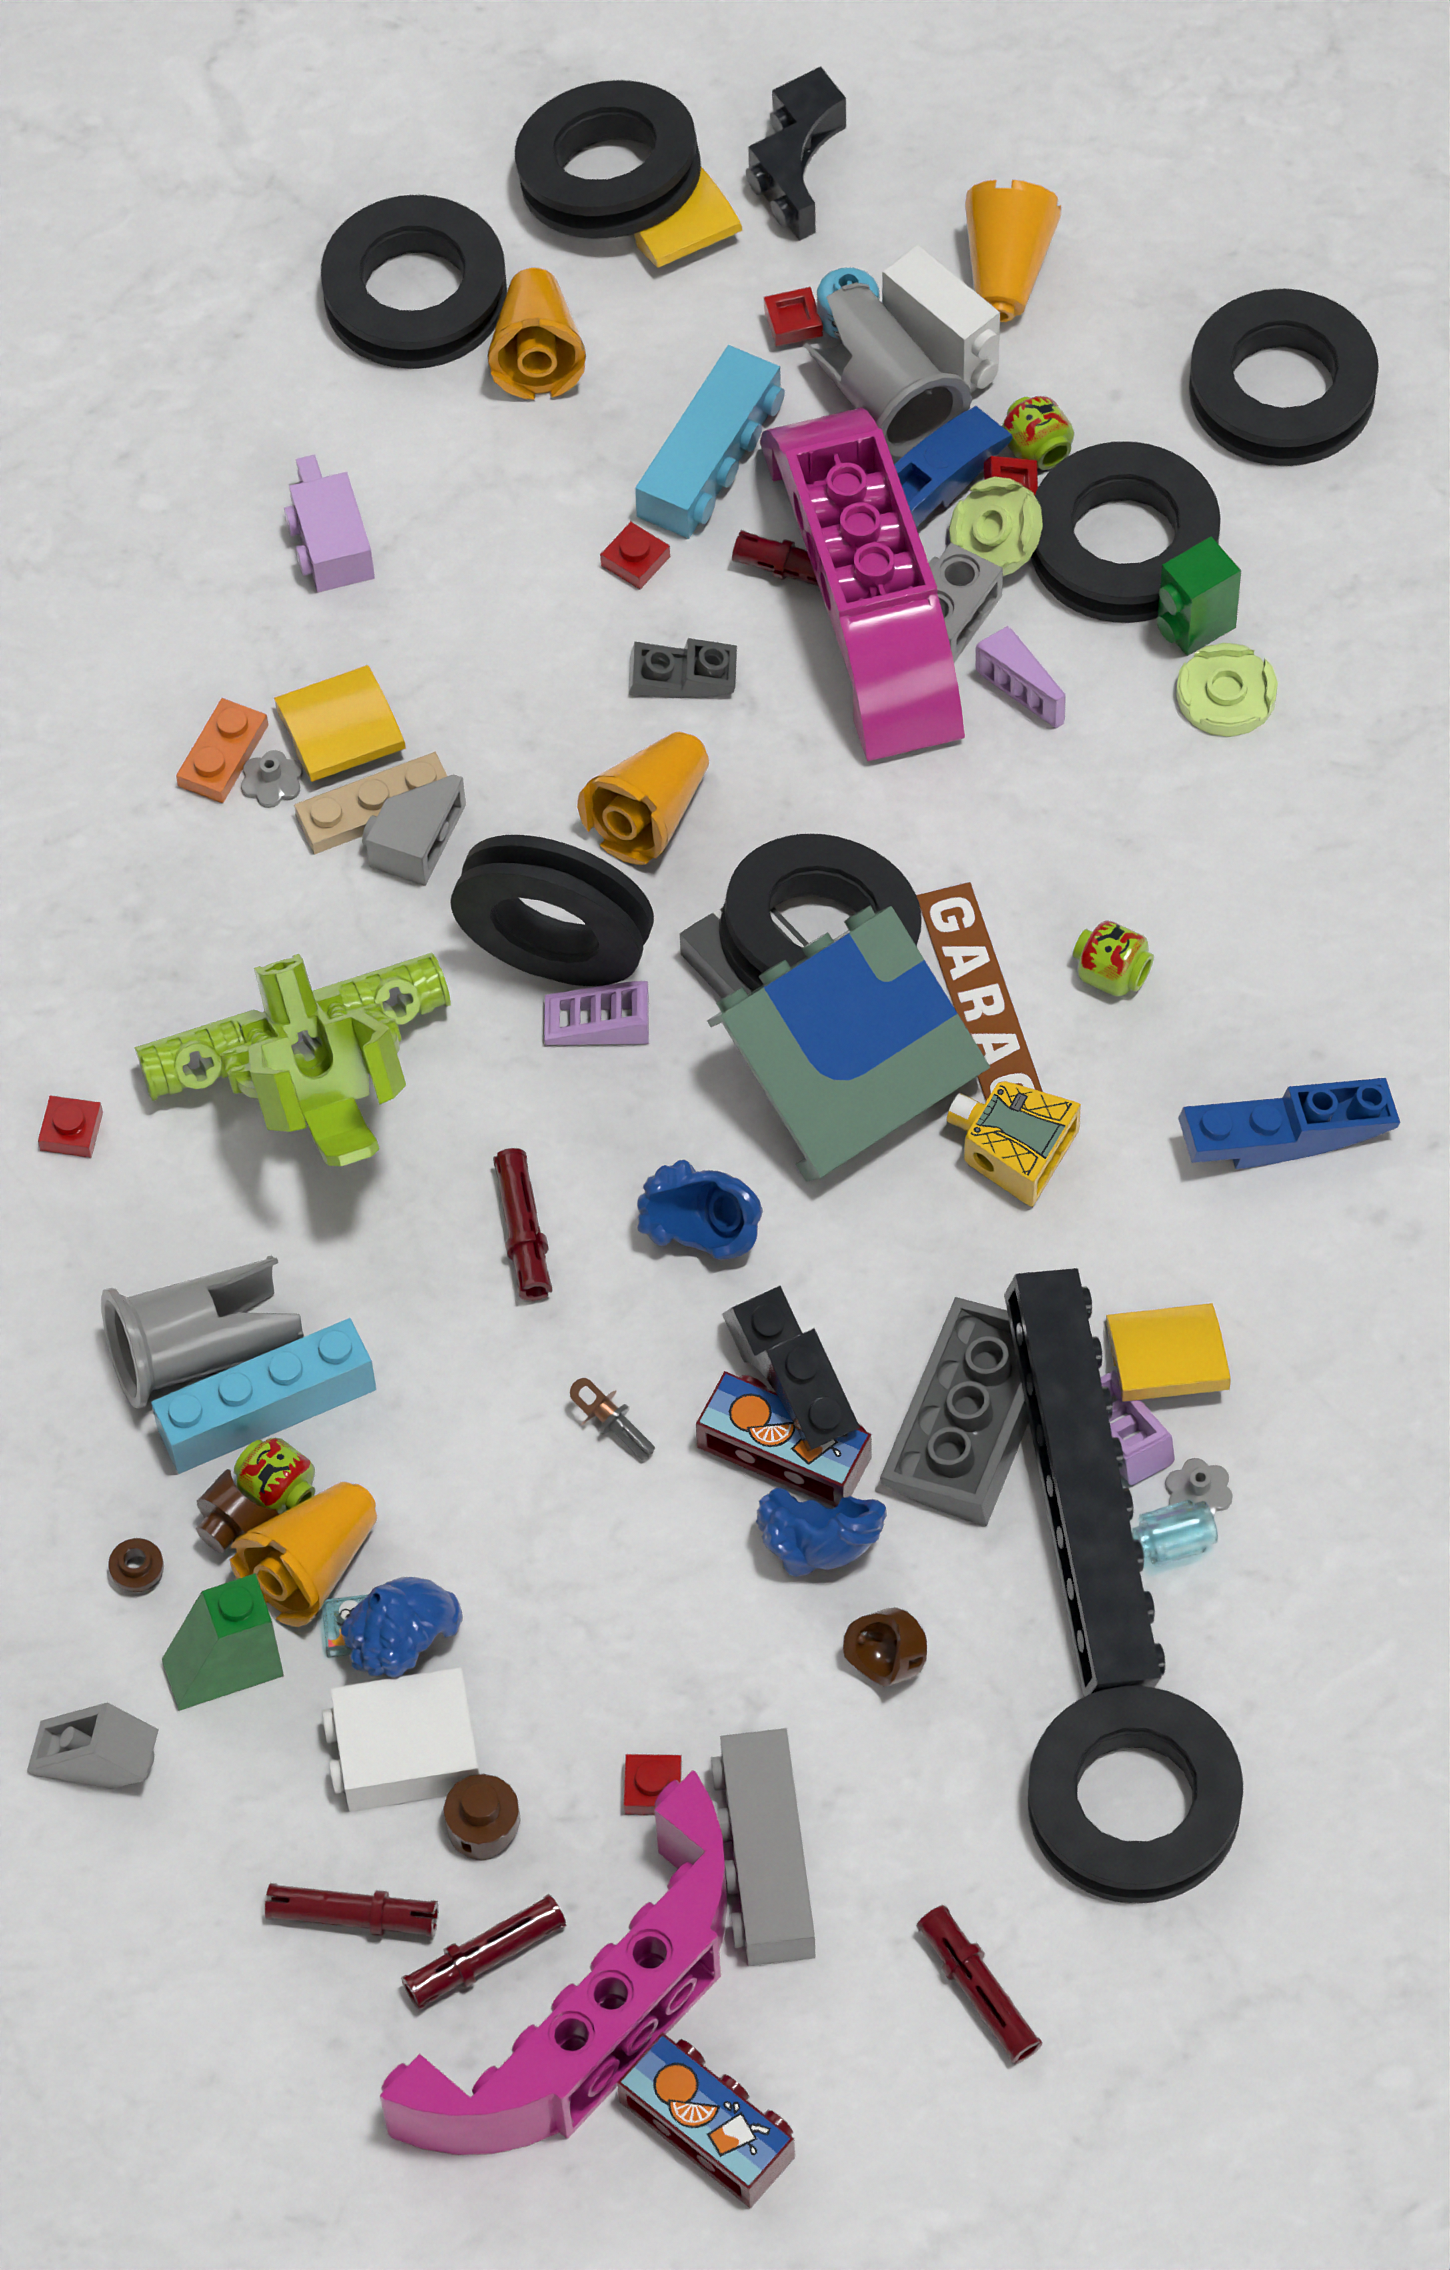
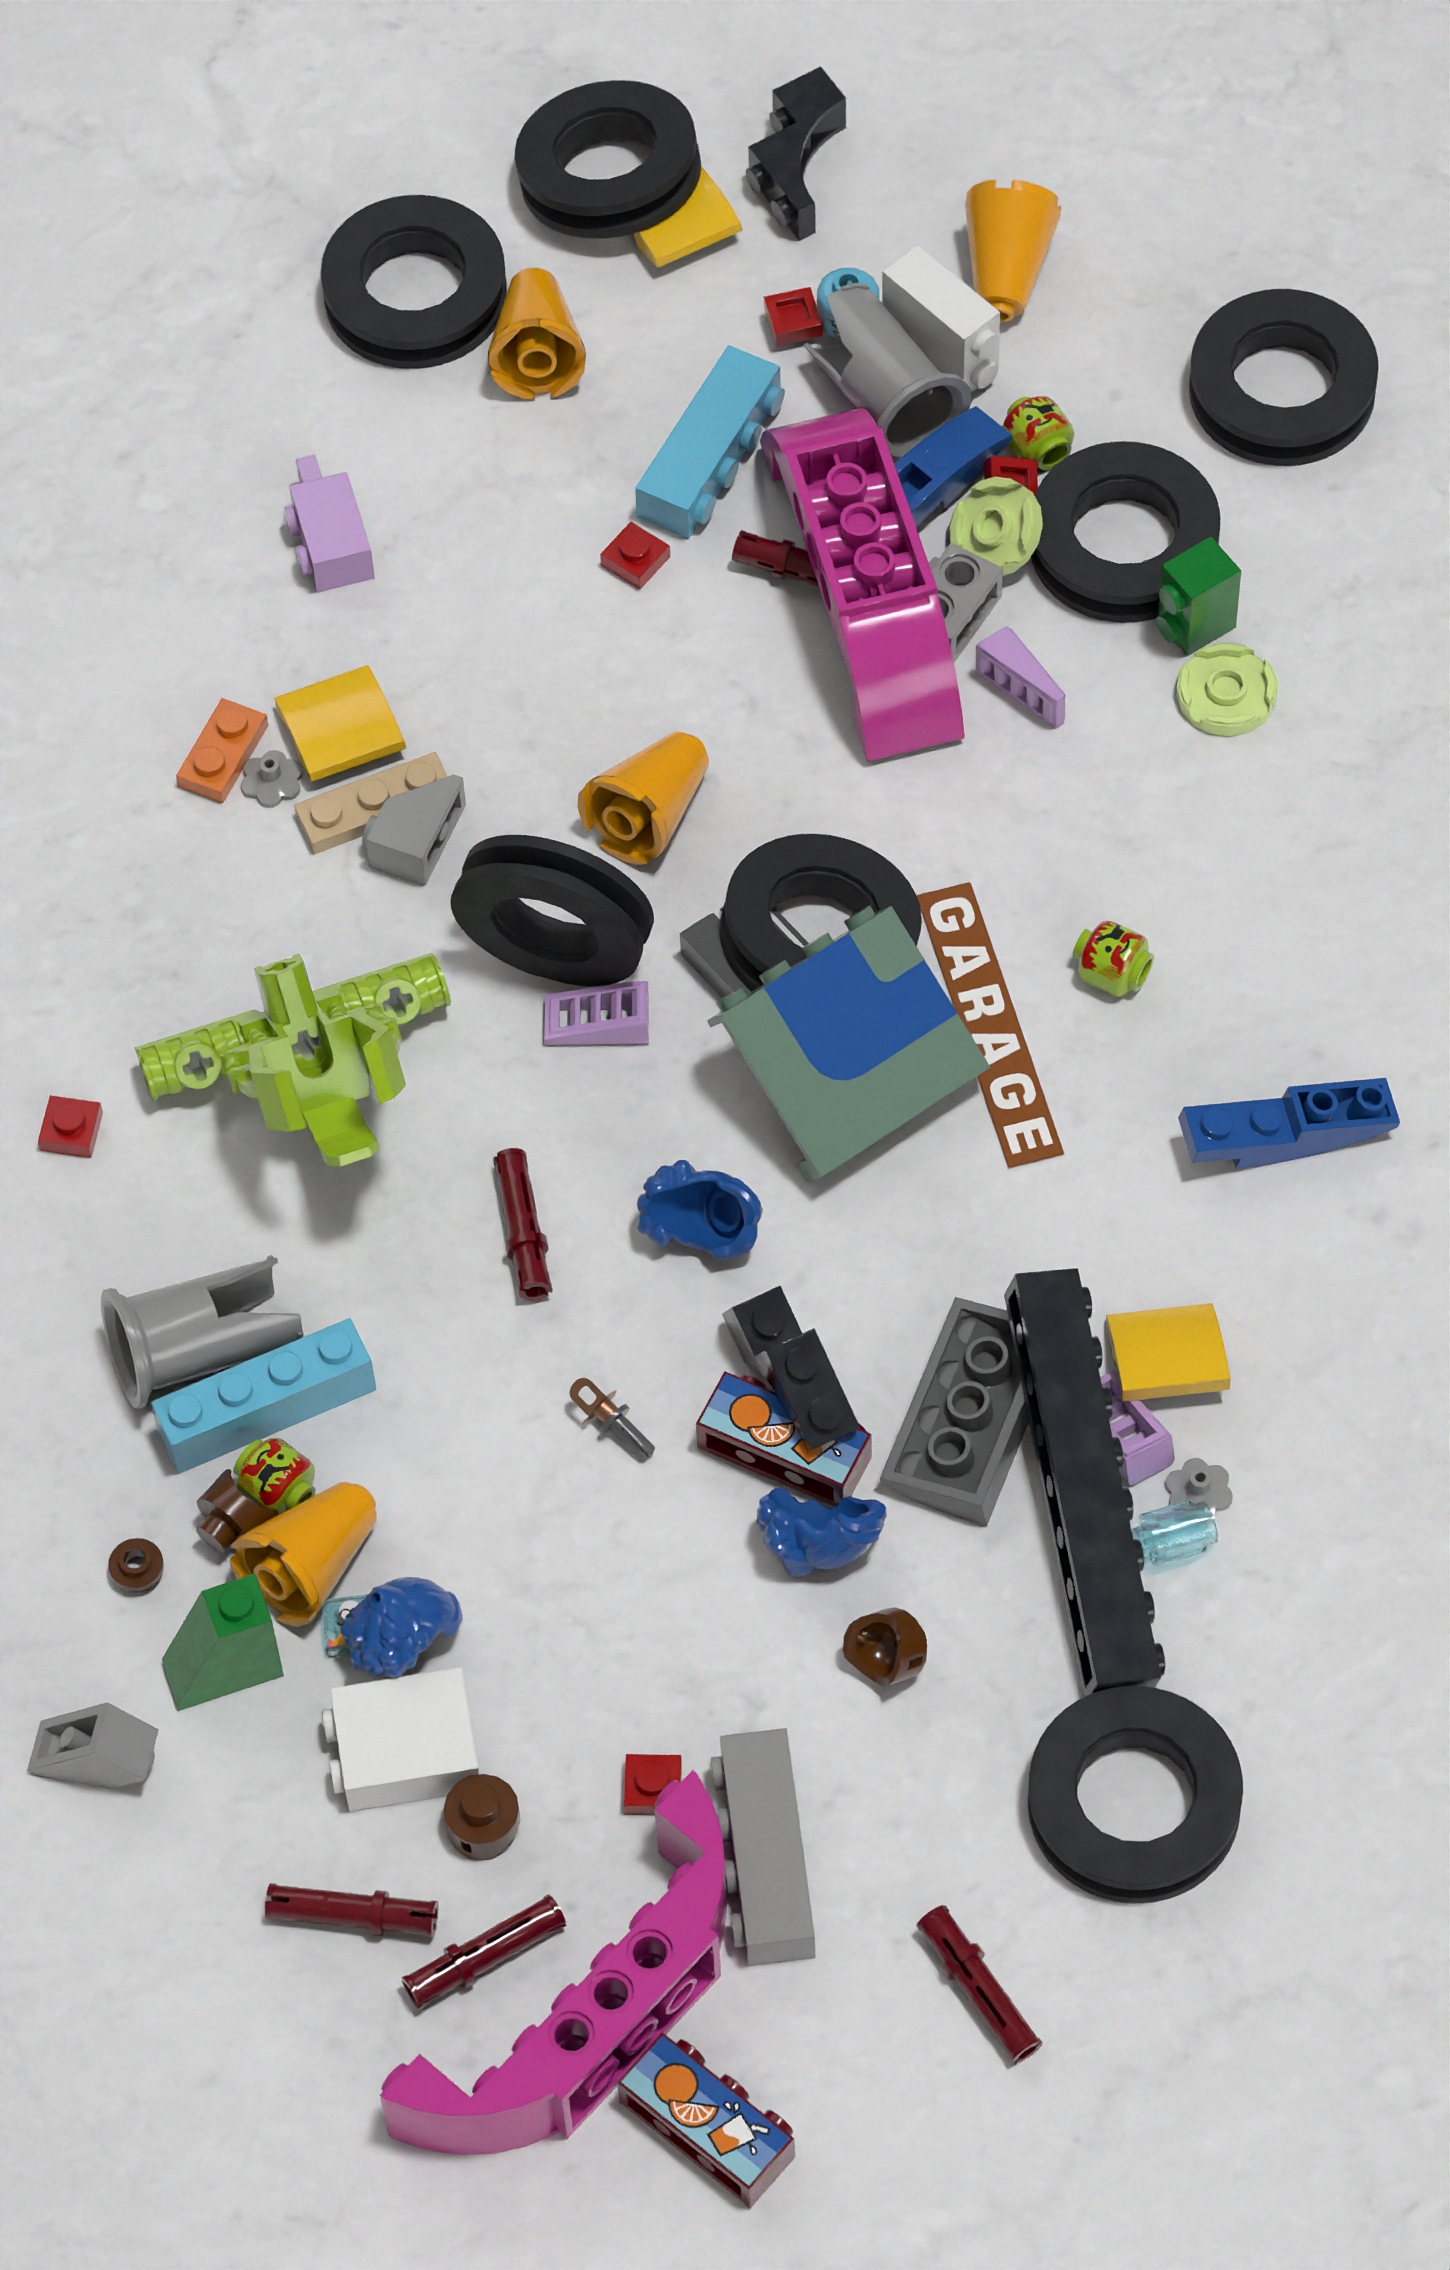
dark grey slope [629,638,737,698] -> none
yellow torso [946,1081,1081,1207] -> none

